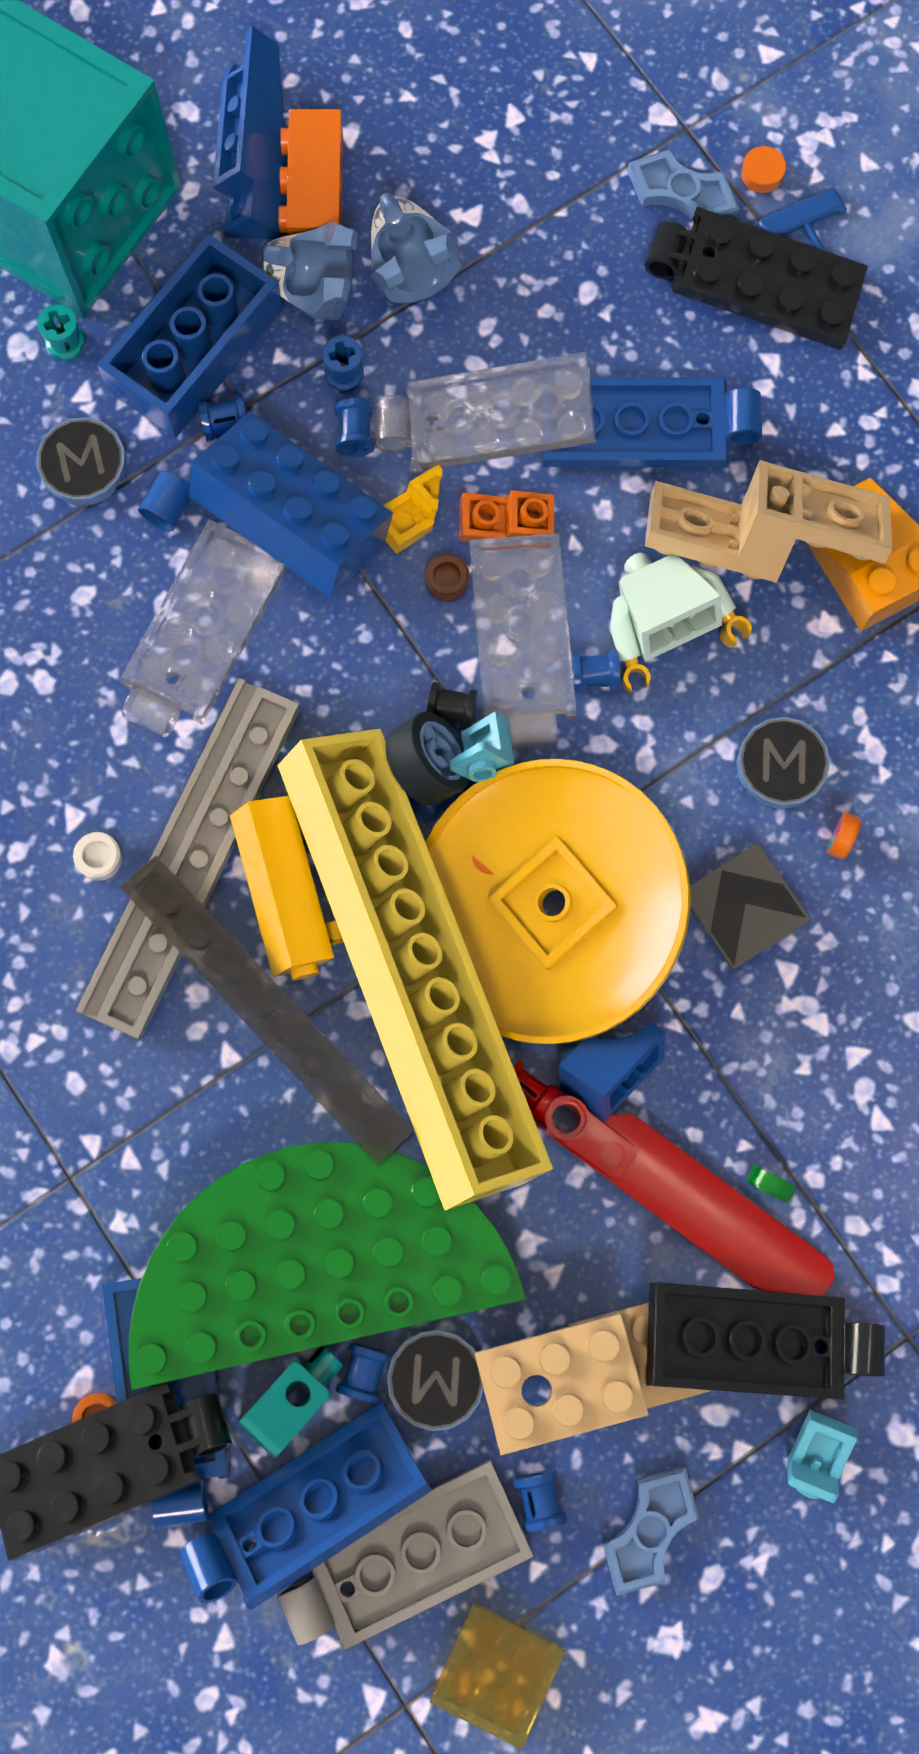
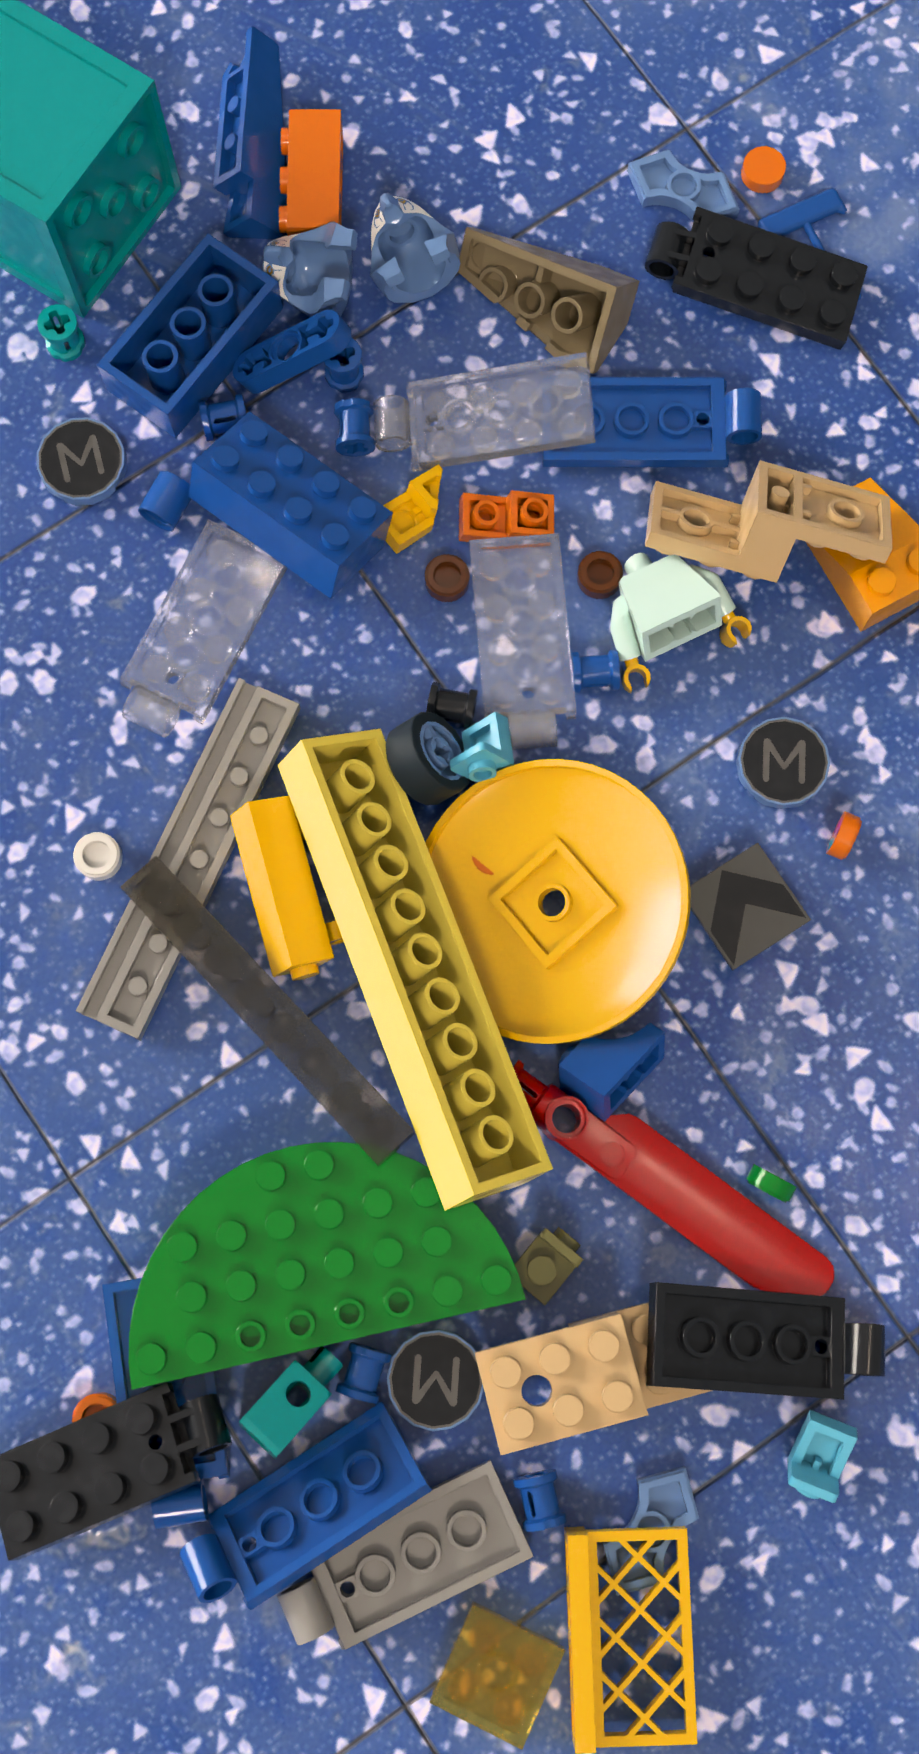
none -> blue beam [233,309,352,394]
none -> dark tan wedge [458,226,640,374]
none -> olive bracket [514,1227,583,1305]
none -> yellow fence [564,1526,698,1754]
none -> reddish brown tile [577,551,623,599]

